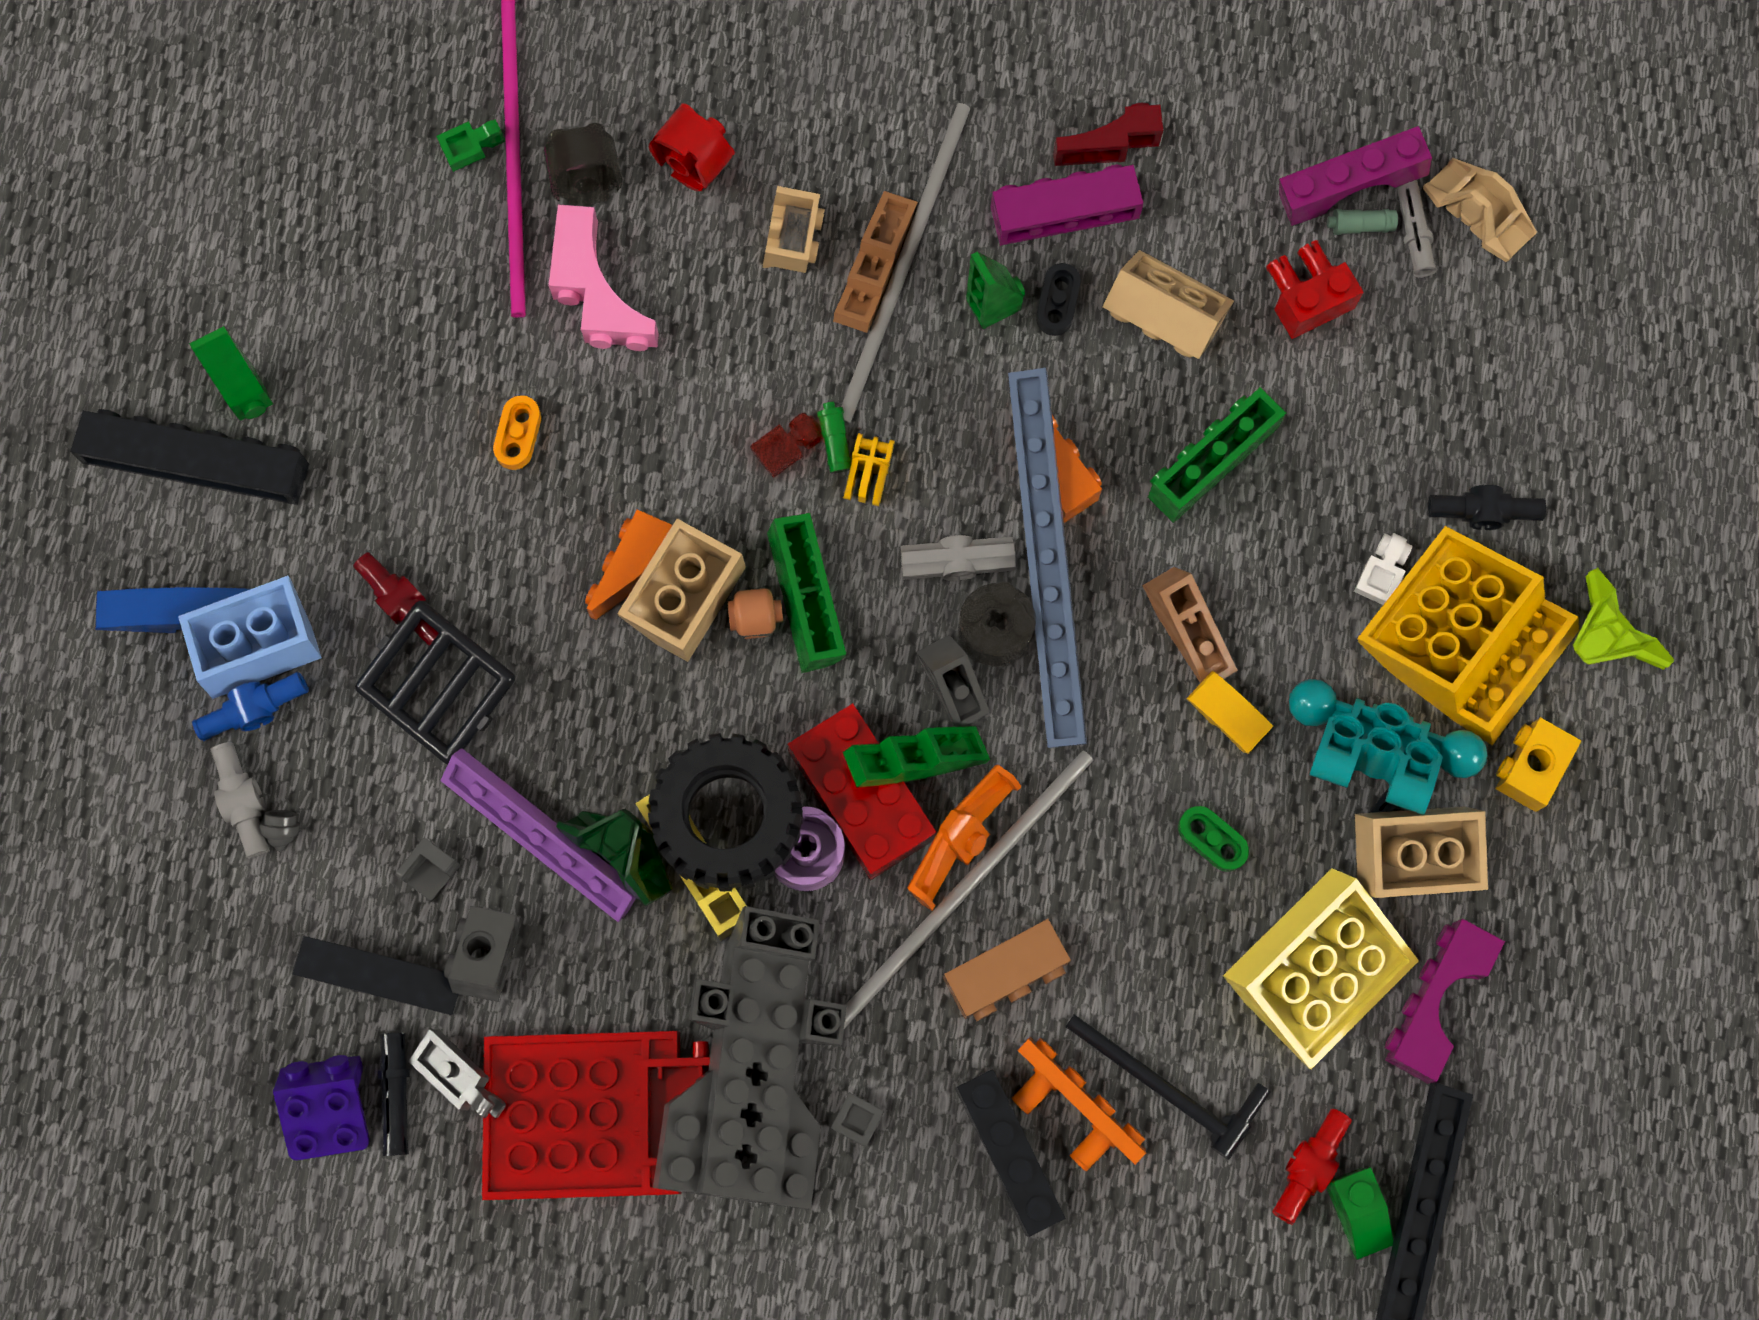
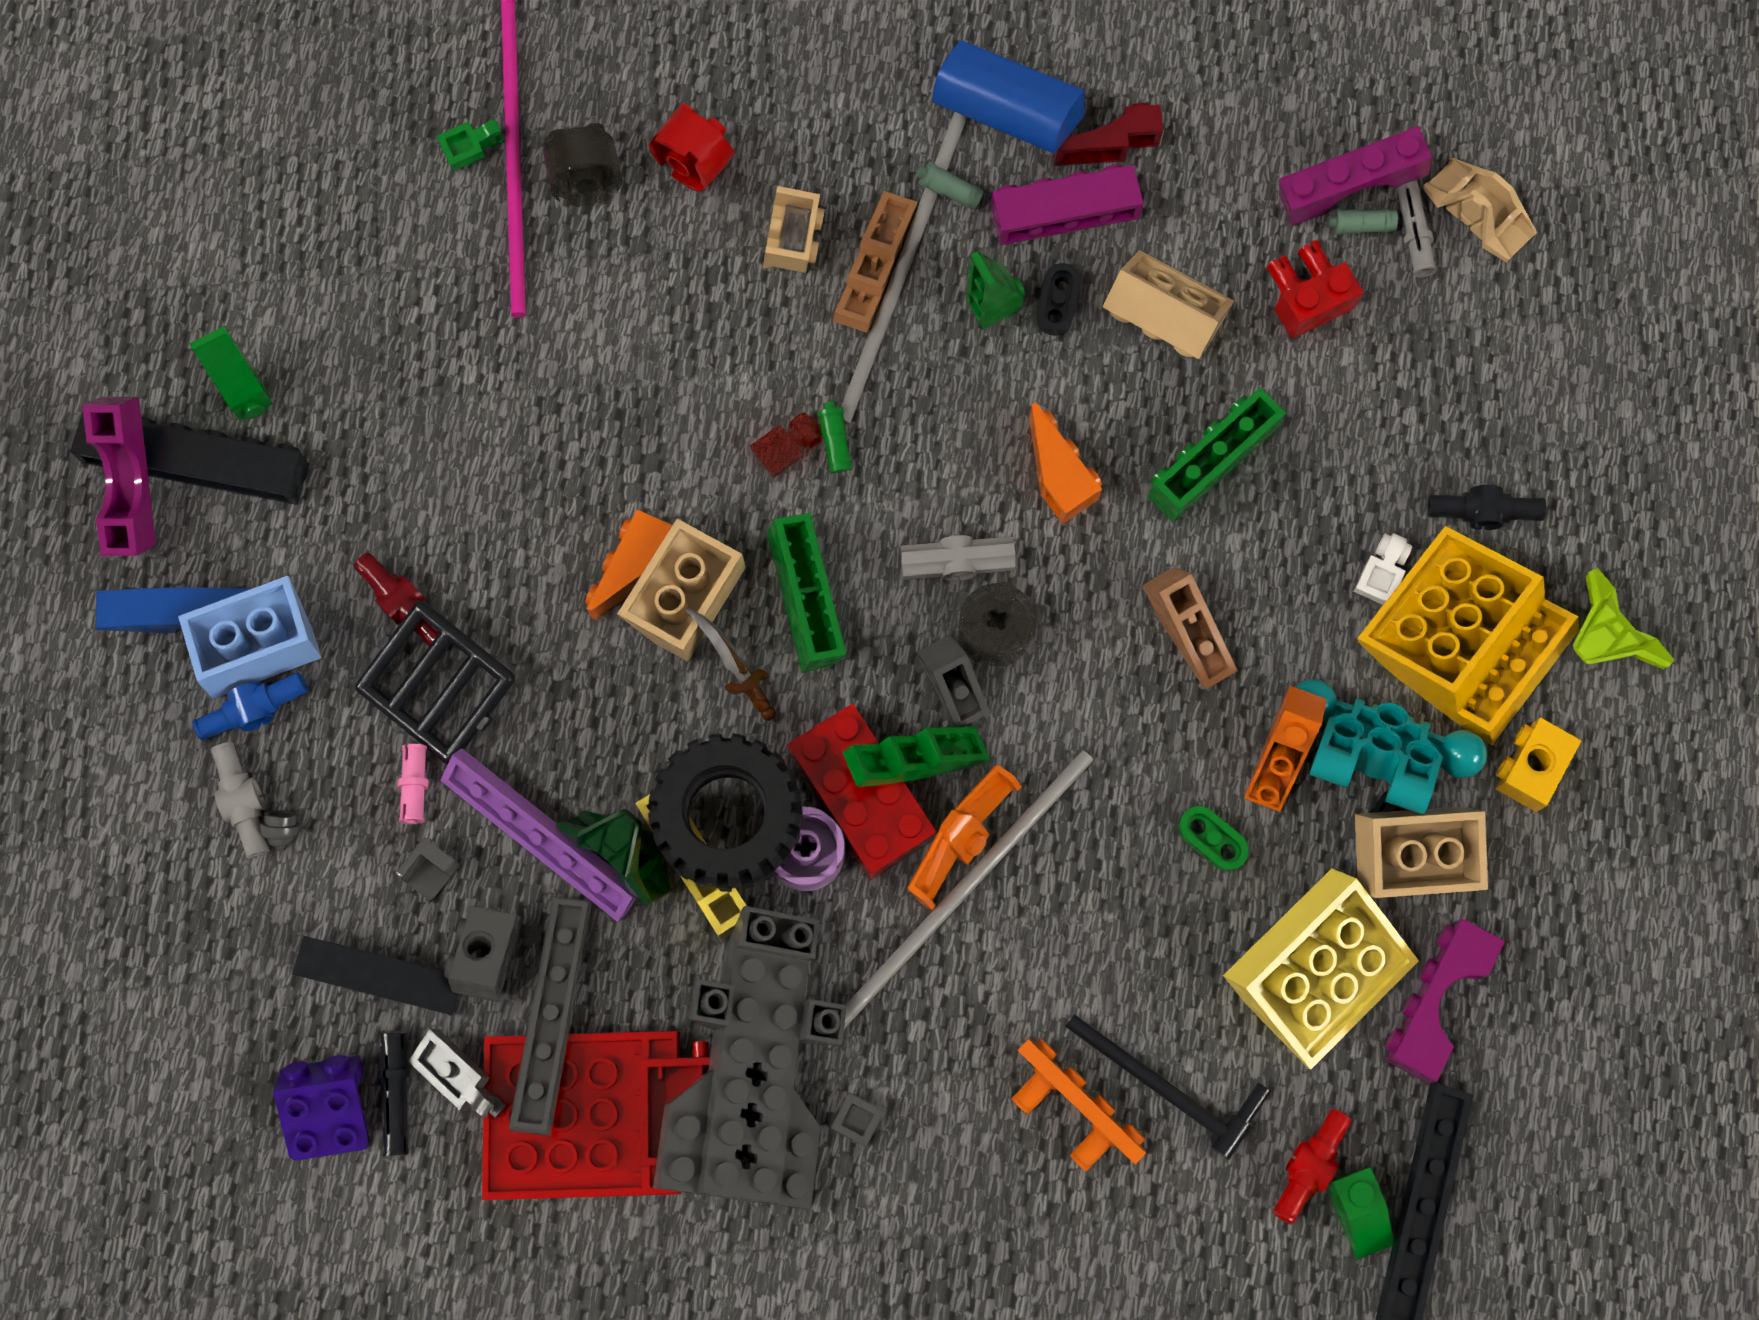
light orange plate [493,396,541,470] -> none
bright pink arch [549,205,659,351] -> none
nougat head [728,588,783,639] -> none
yellow arm [843,433,895,506] -> none
medium nougat brick [943,919,1071,1022] -> none
black arch [955,1069,1066,1237] -> none
sand blue plate [1008,368,1087,748] -> none
yellow slope [1186,671,1273,754] -> none
none -> magenta arch [82,397,156,556]
none -> bright pink pin [397,744,429,824]
none -> dark grey tile [509,897,593,1137]
none -> piece [686,608,776,721]
none -> sand green piece [916,162,983,210]
none -> blue brick [932,40,1084,154]
none -> orange slope [1244,686,1326,812]

